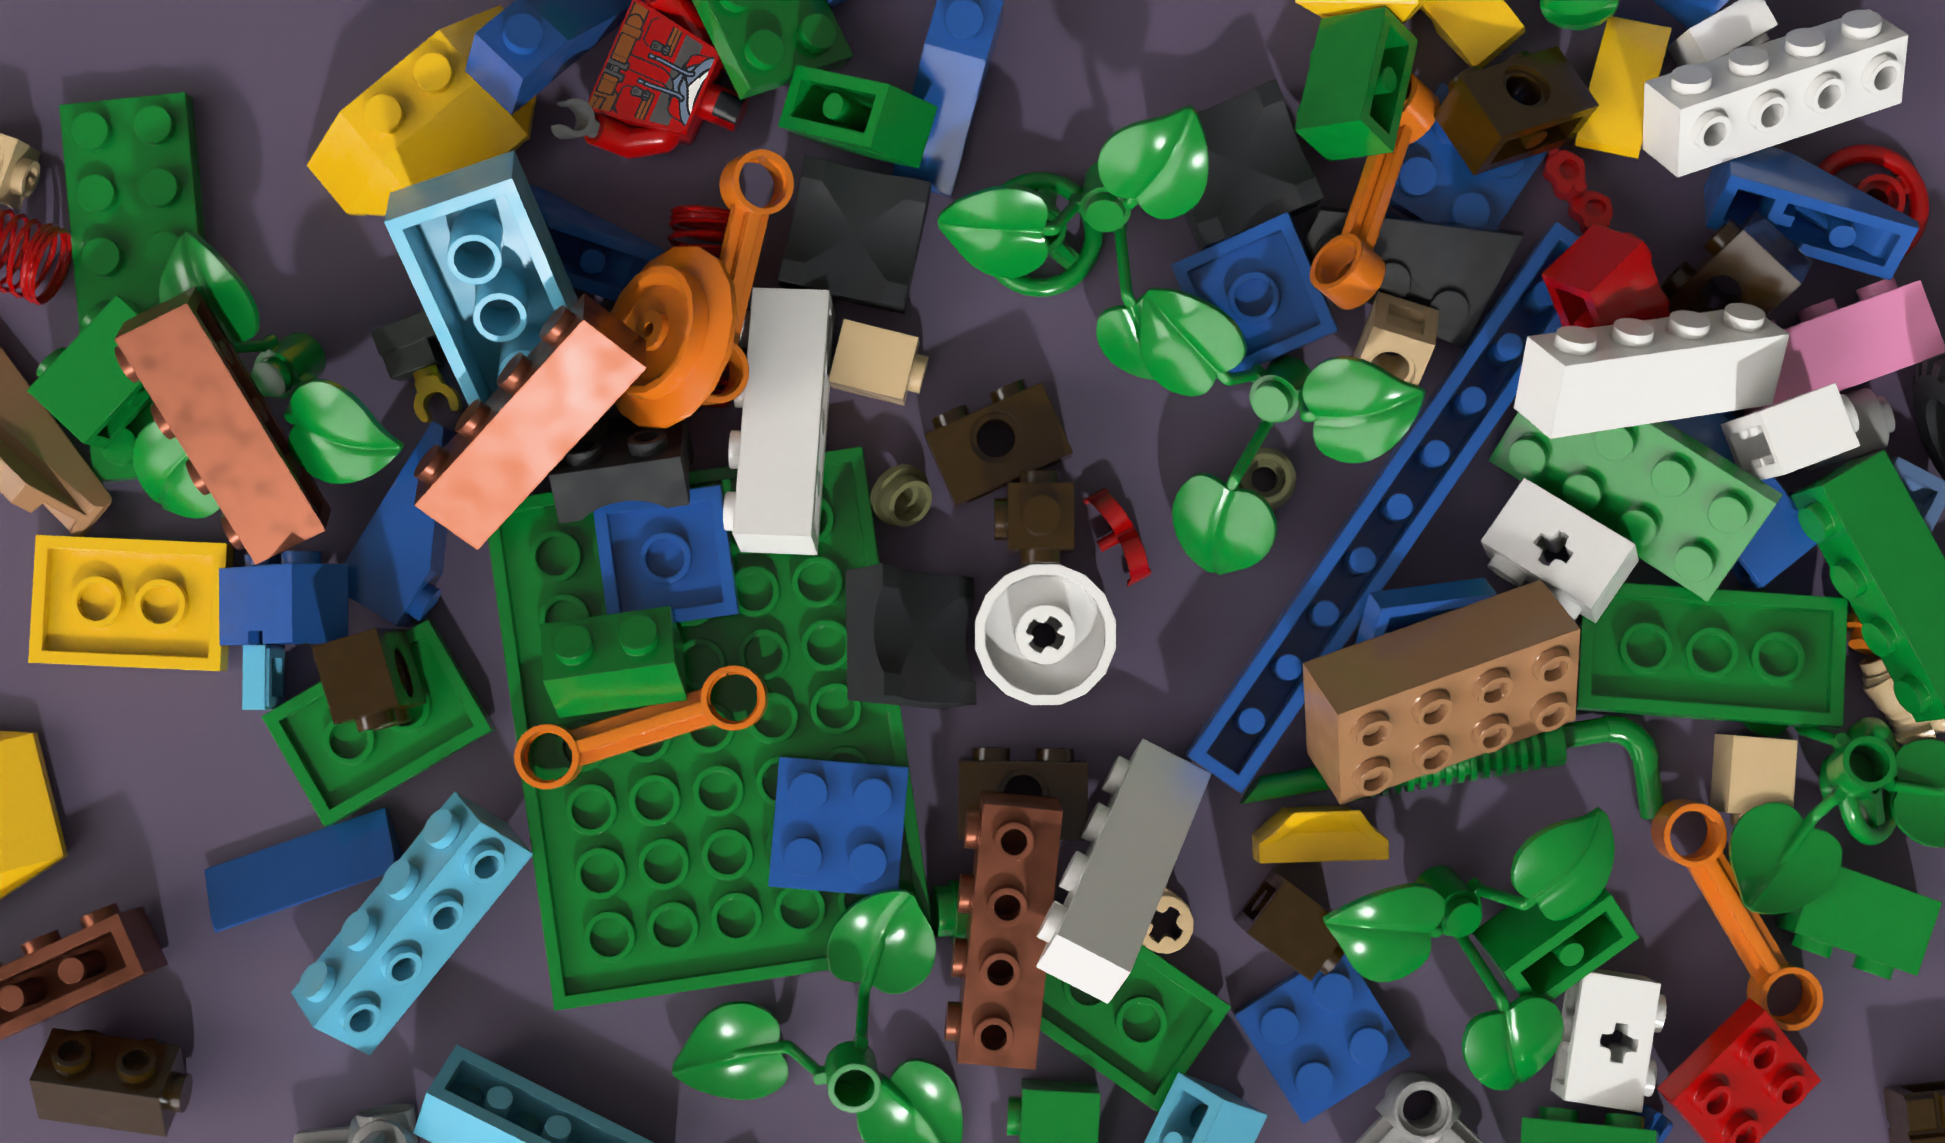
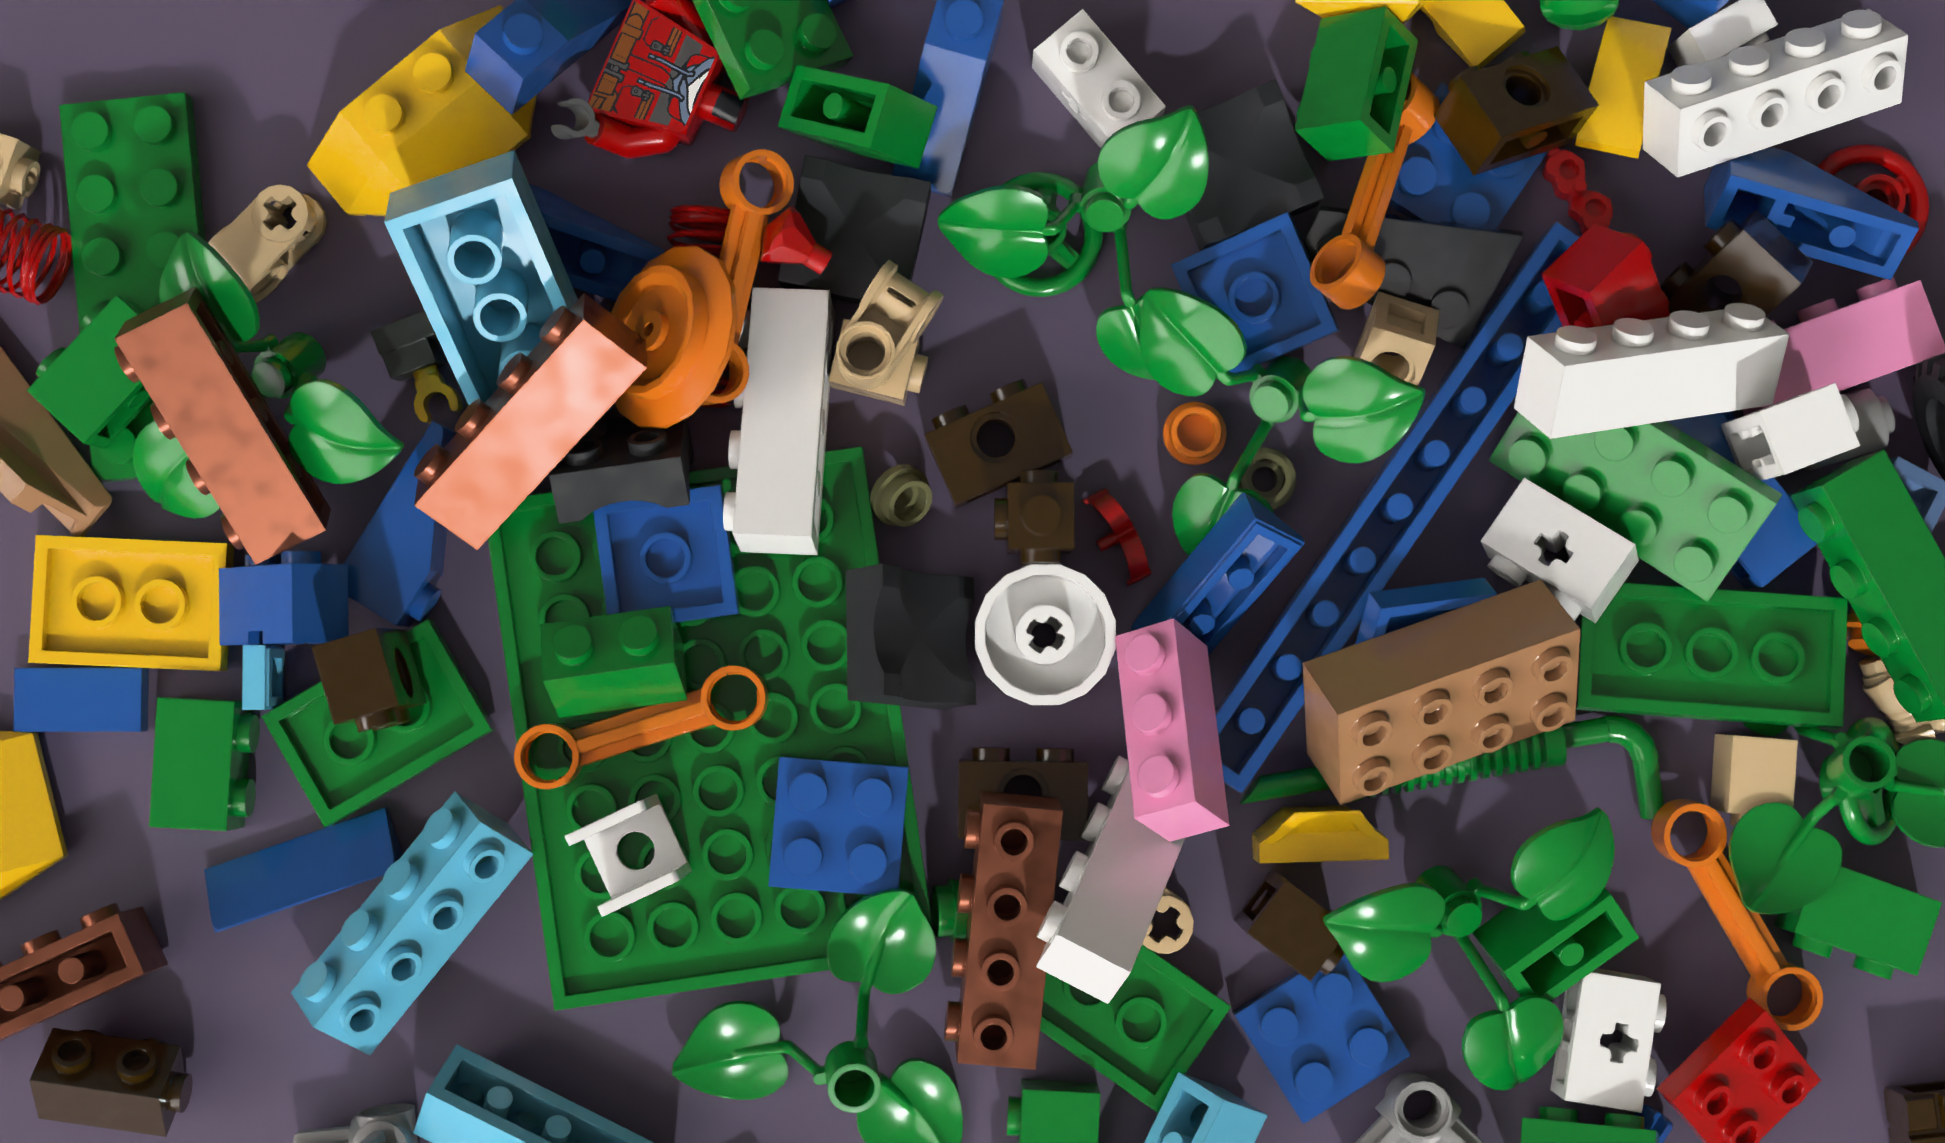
none -> blue tile [13,668,149,732]
none -> green brick [149,697,260,831]
none -> tan piece [208,184,327,303]
none -> white piece [564,794,692,917]
none -> red rock [759,206,833,275]
none -> tan piece [836,260,944,389]
none -> white brick [1032,9,1166,148]
none -> bright pink brick [1115,618,1230,842]
none -> blue slope [1131,493,1305,655]
none -> orange plate [1163,402,1227,466]

